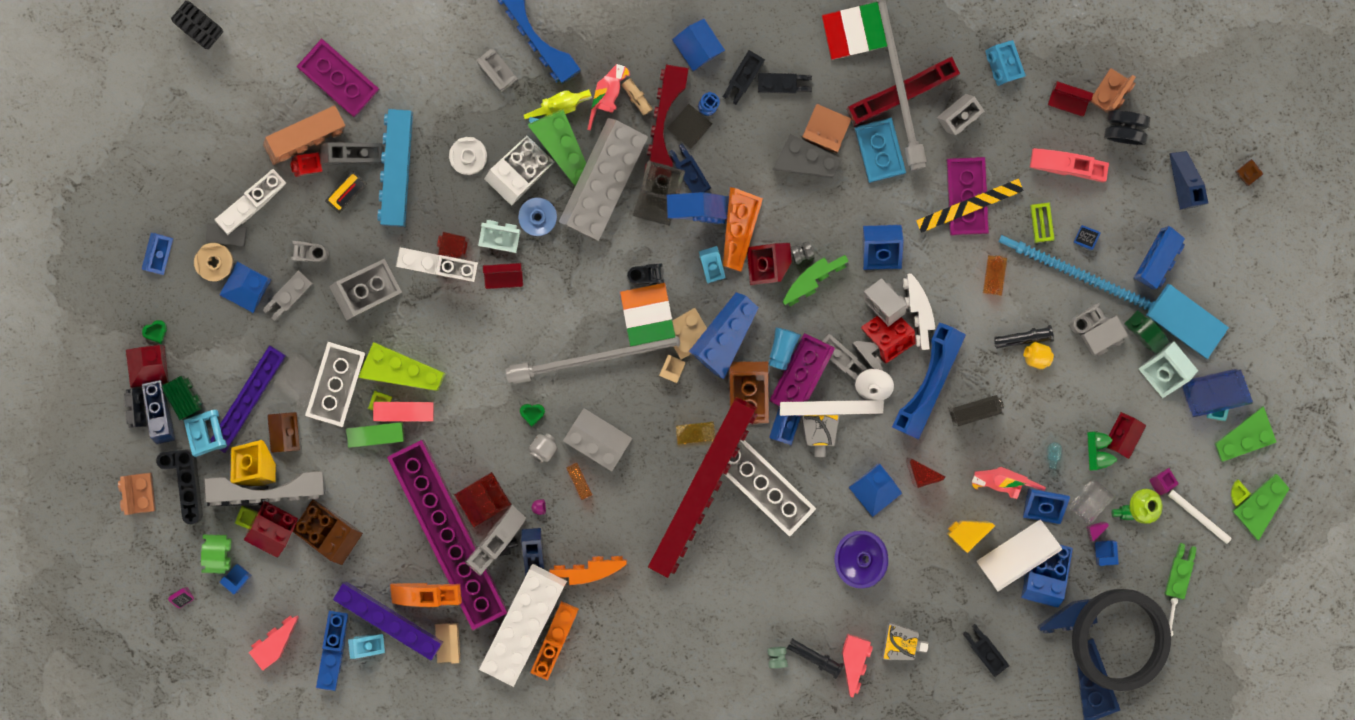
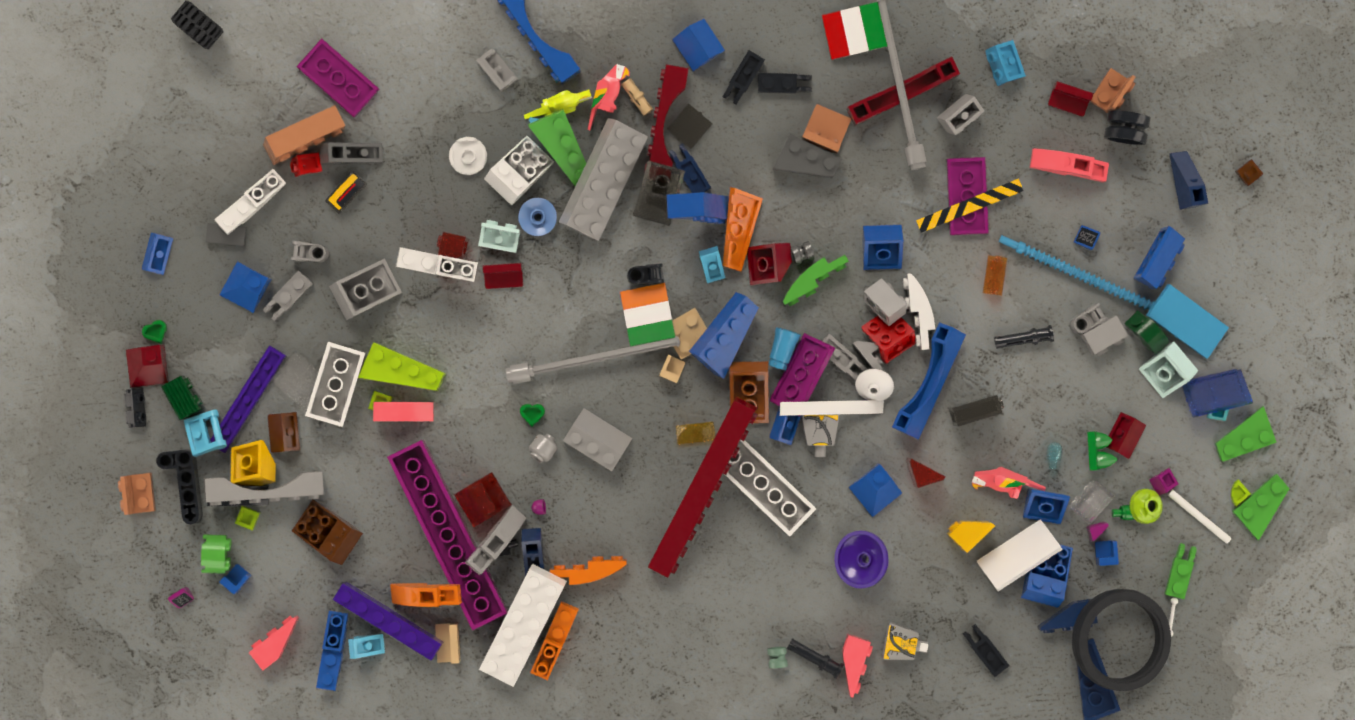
dark blue slope [142,380,175,445] -> none
tan plate [194,243,234,282] -> none
dark red slope [244,500,298,558] -> none
bright green slope [346,422,405,448] -> none
dark azure brick [377,109,413,227] -> none
clear orange piece [566,462,593,500] -> none
blue wheel [698,92,720,116] -> none
dark azure tile [854,117,906,183] -> none
yellow head [1023,342,1054,369] -> none
lime tile [1030,202,1055,243] -> none

